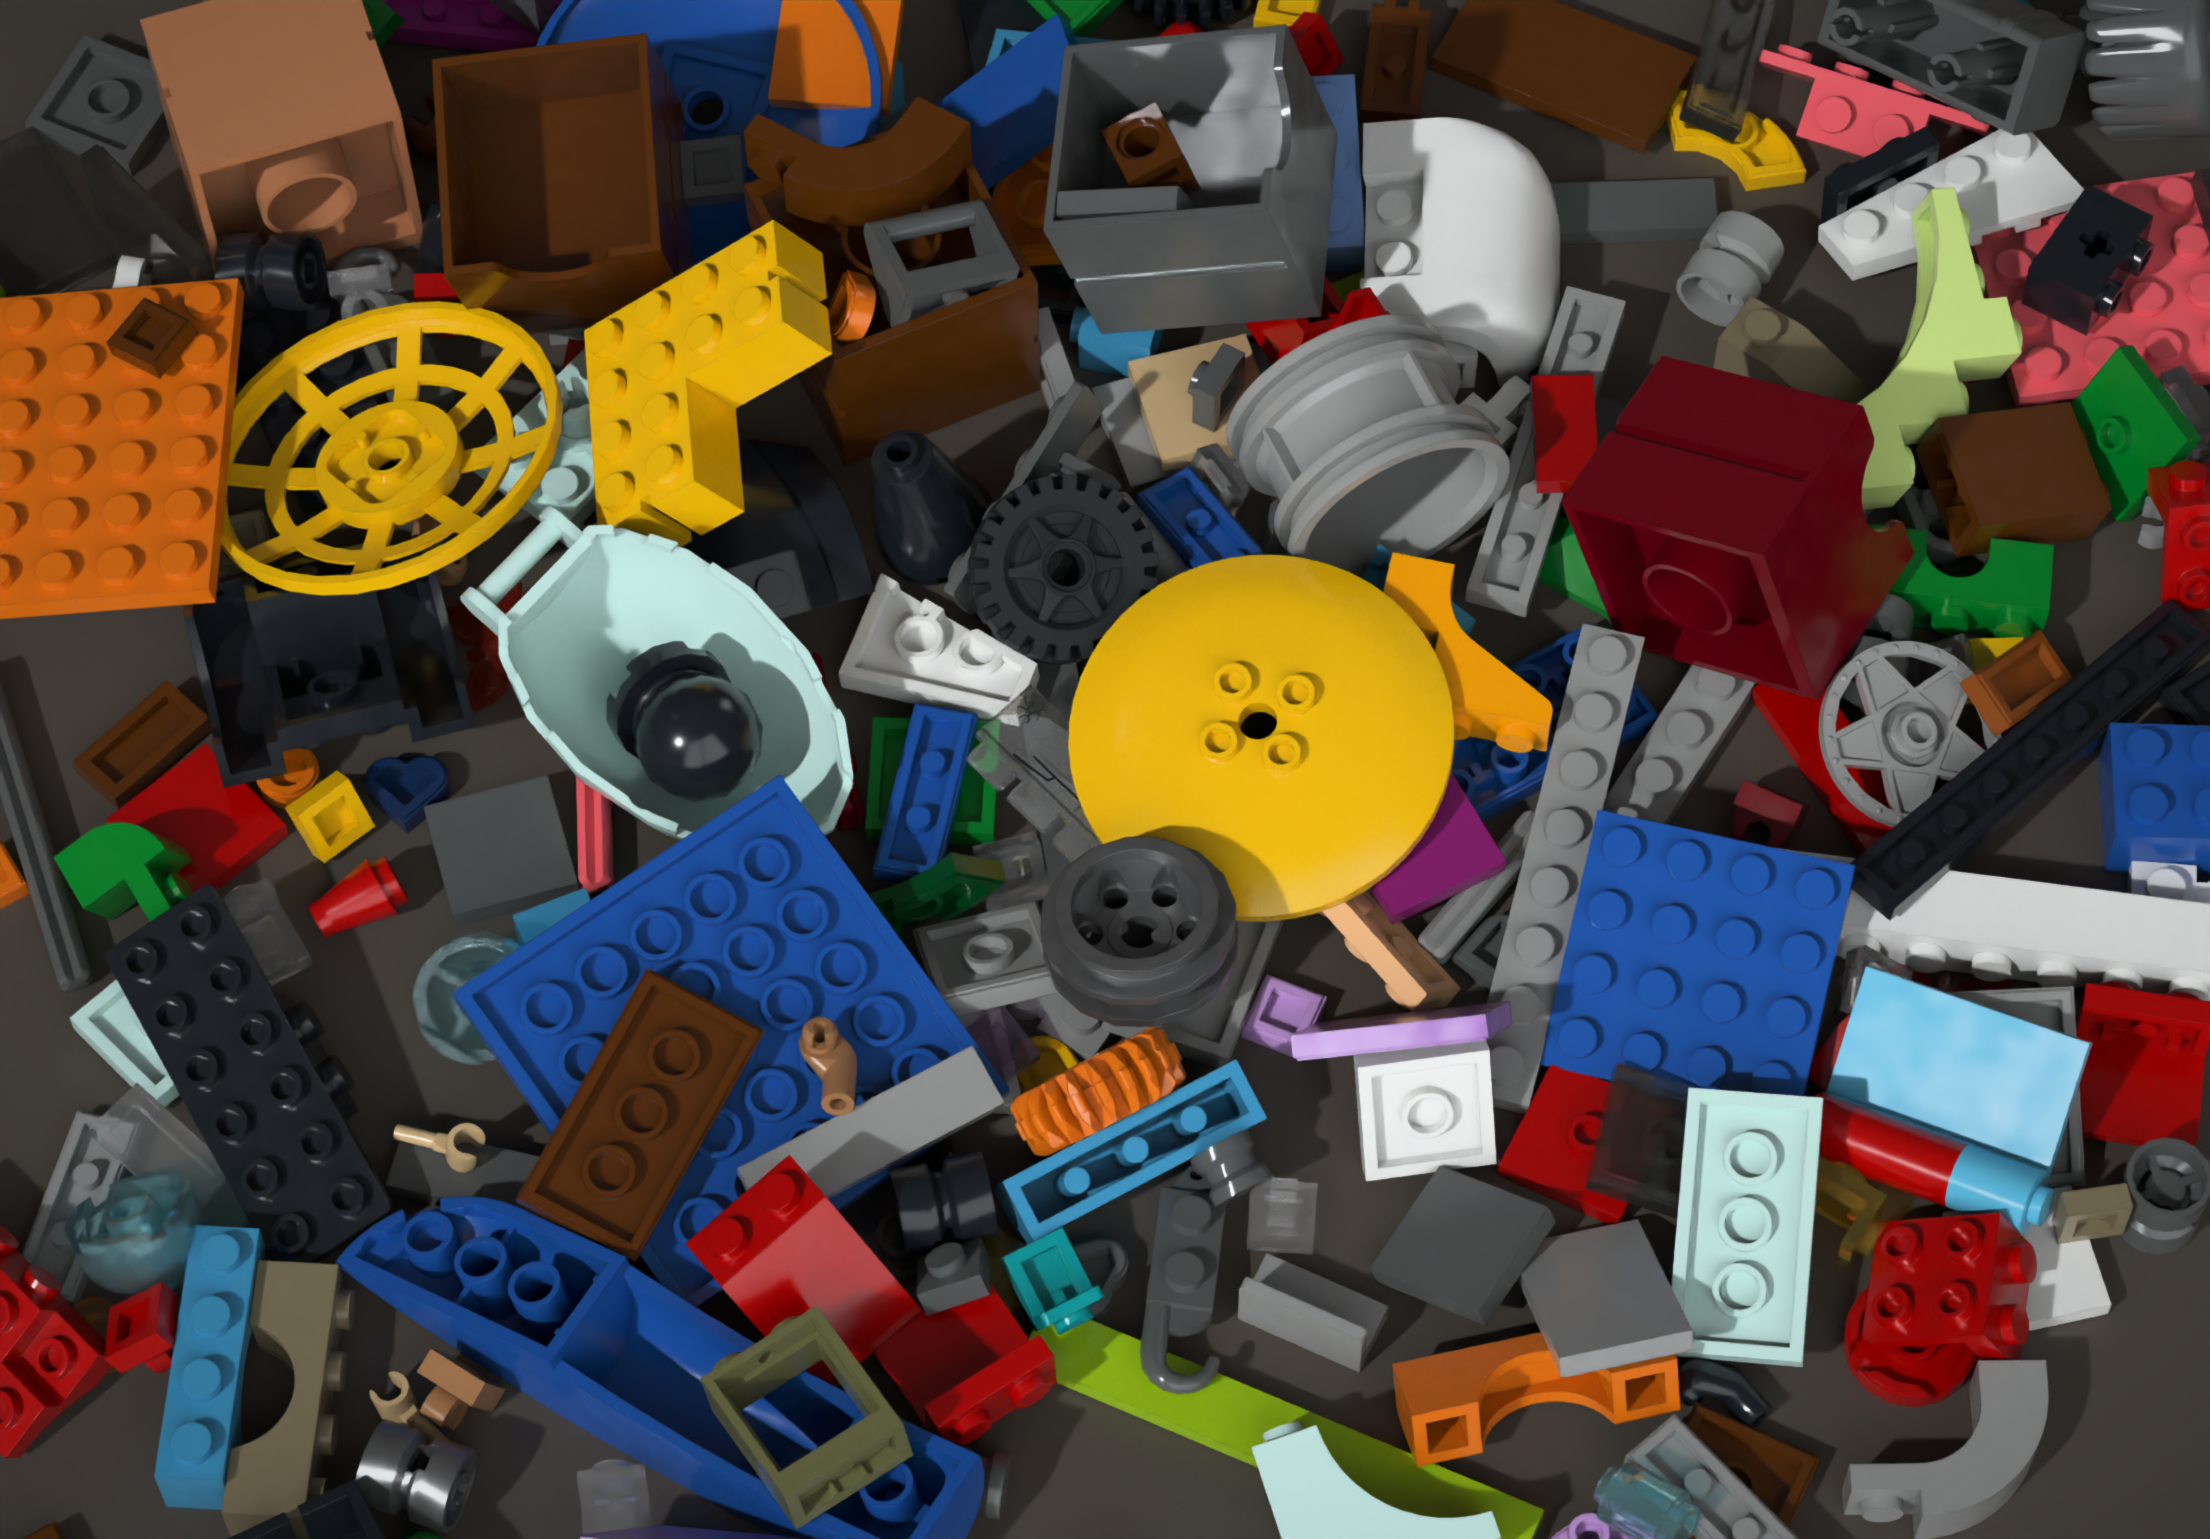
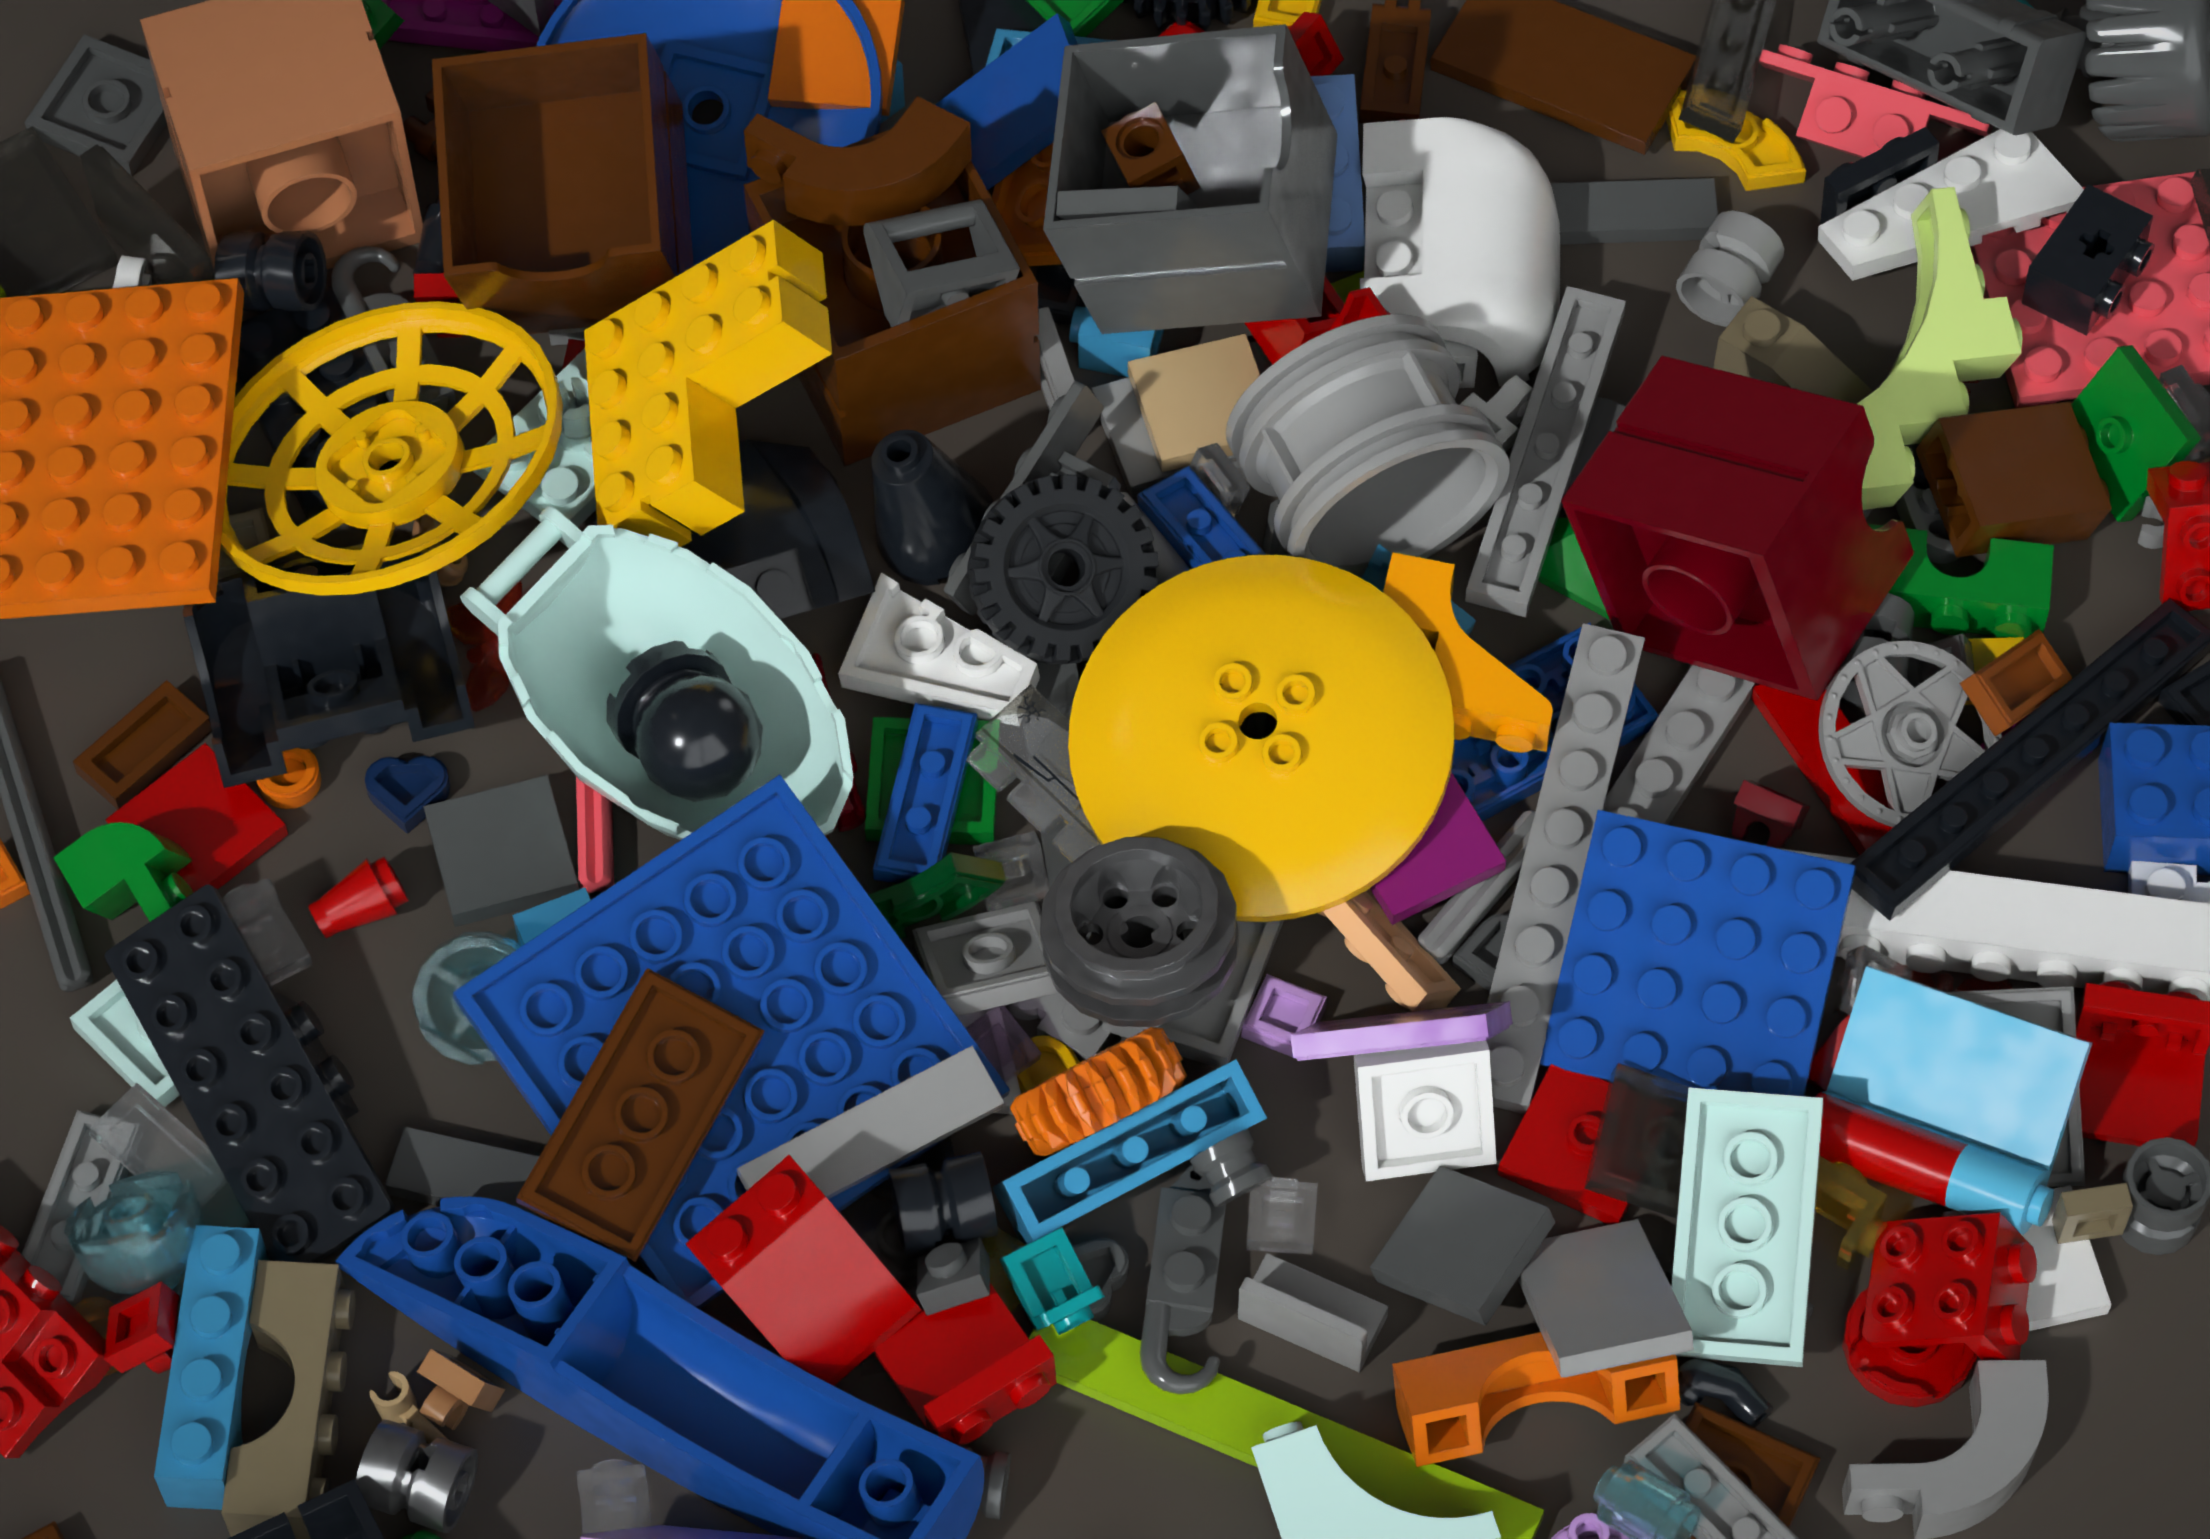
reddish brown tile [106,298,198,379] -> none
yellow tile [285,770,375,864] -> none
clear tile [327,263,394,319] -> none
tan hand [393,1123,486,1173] -> none
dark grey plate [680,134,747,207] -> none
olive window [700,1305,913,1530] -> none
medium nougat arm [798,1017,857,1116] -> none
orange tile [828,269,876,344] -> none
dark grey plate [1188,343,1245,432] -> none
red tile [1530,374,1598,493] -> none

